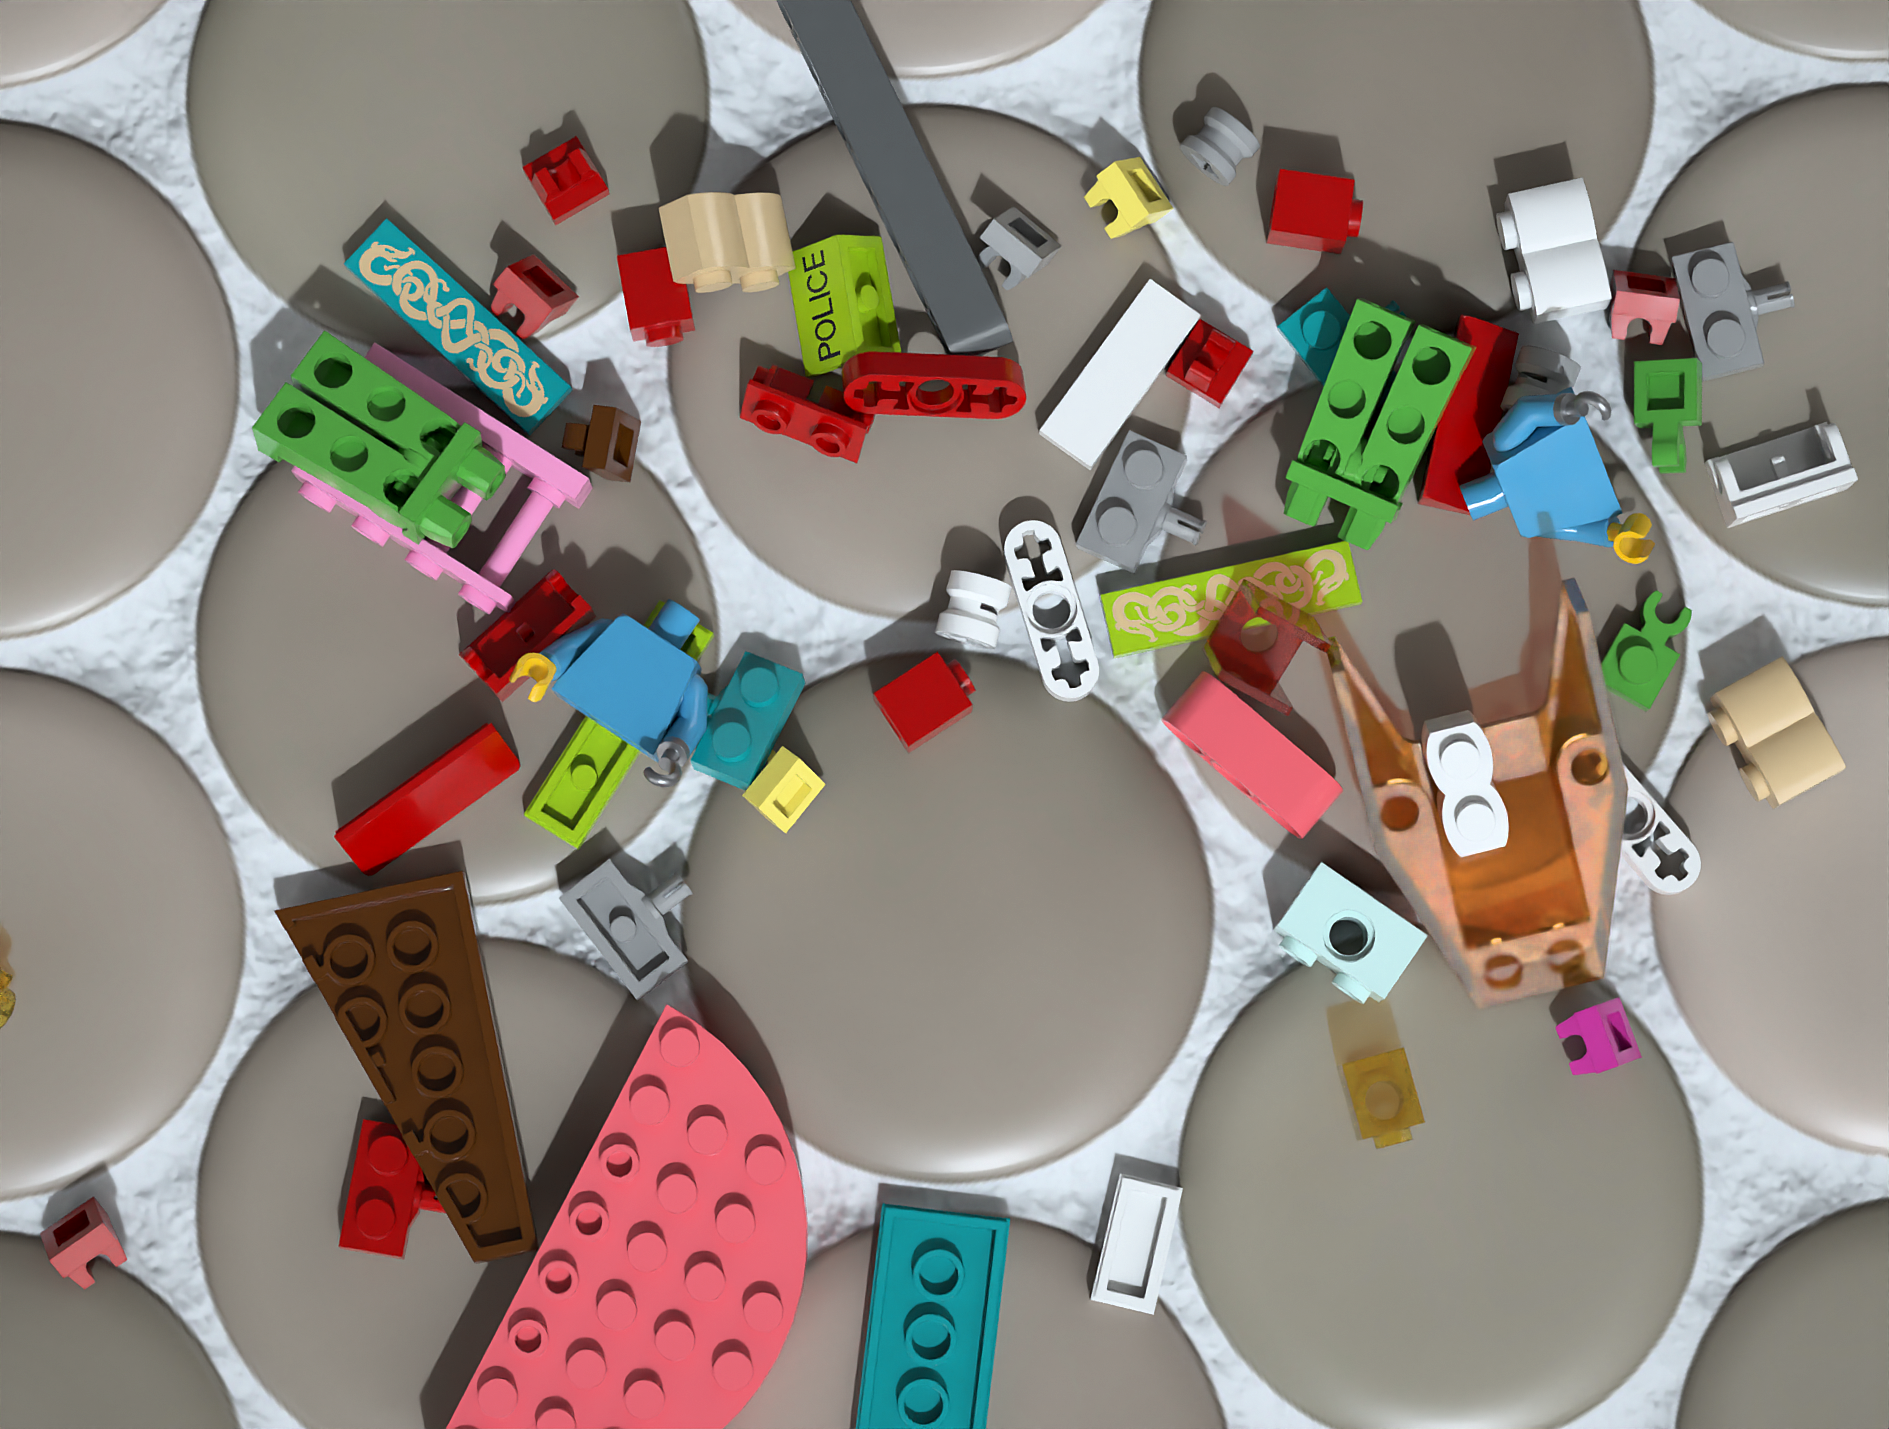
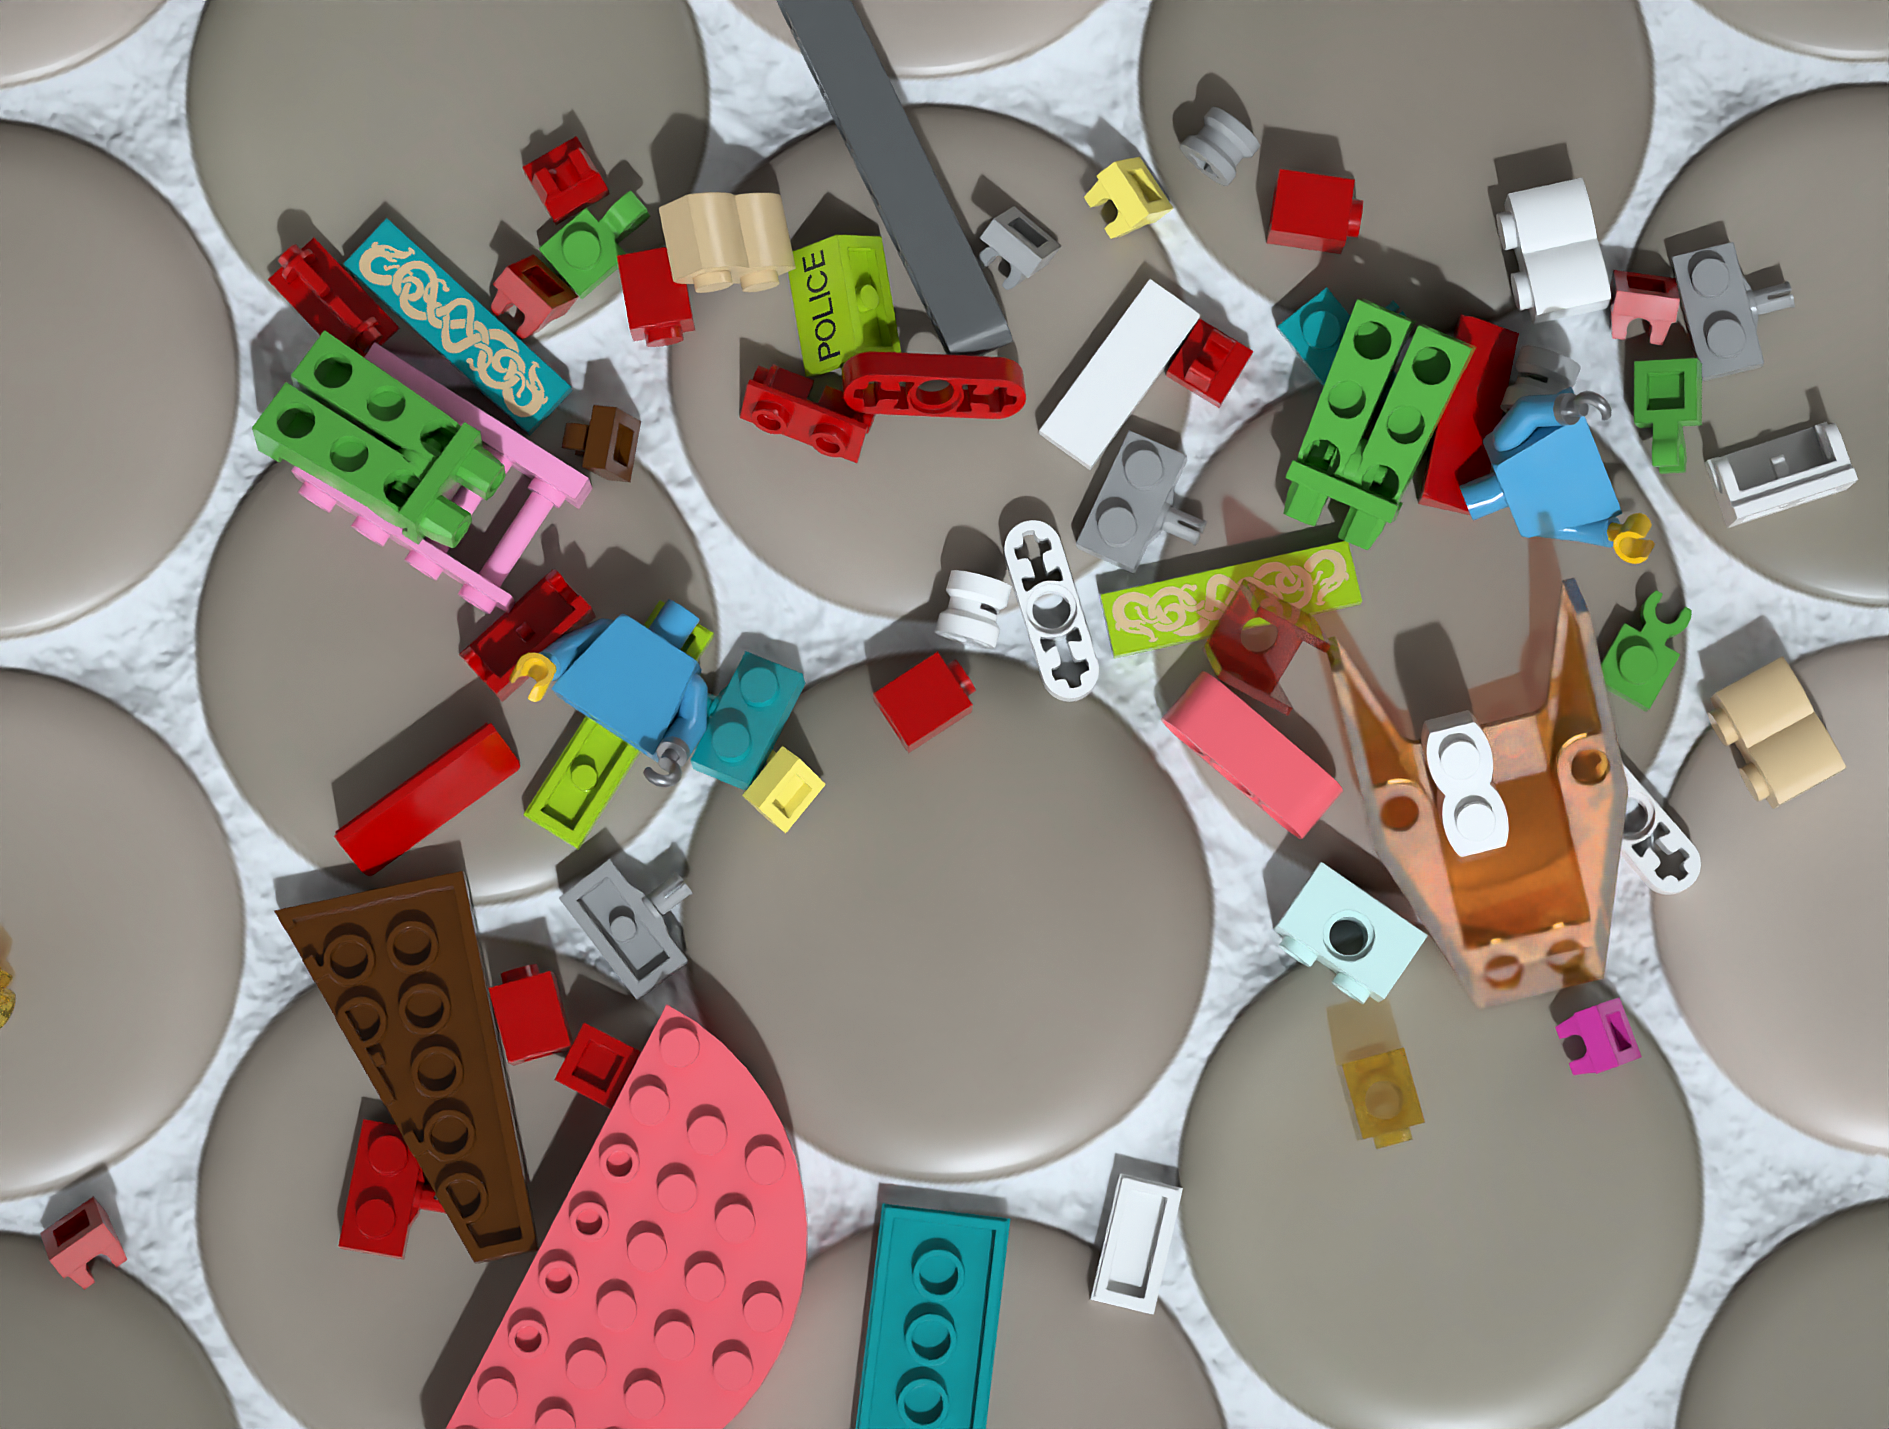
none -> red hinge [267,237,400,357]
none -> red brick [488,964,574,1066]
none -> bright green plate [538,190,651,299]
none -> red tile [554,1022,641,1110]

